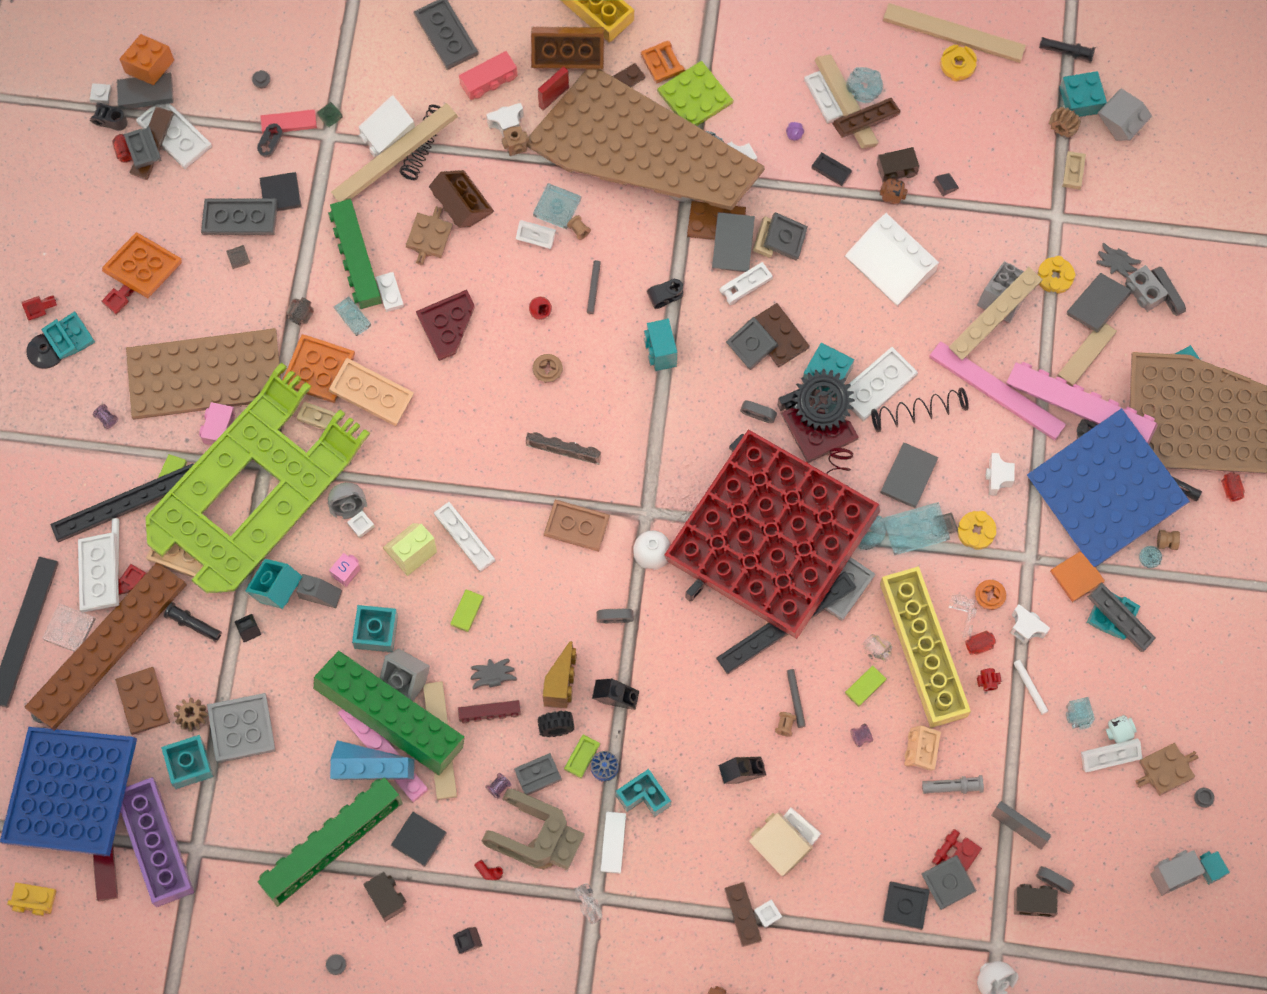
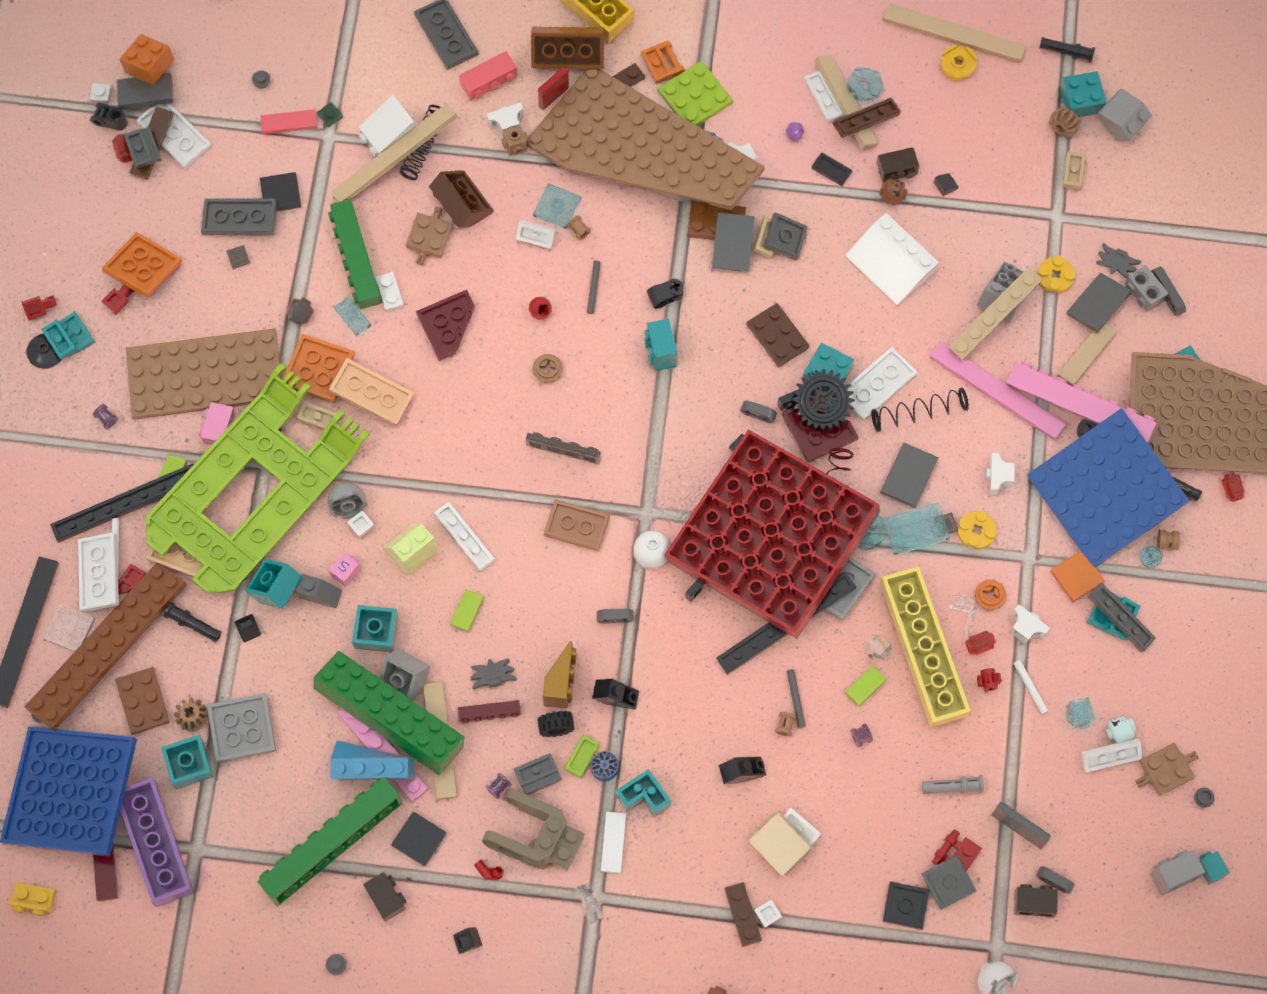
black beam [257,123,283,157] -> none
white plate [719,262,773,305] -> none
dark grey tile [726,317,778,370] -> none
light nougat bracket [904,725,941,771] -> none

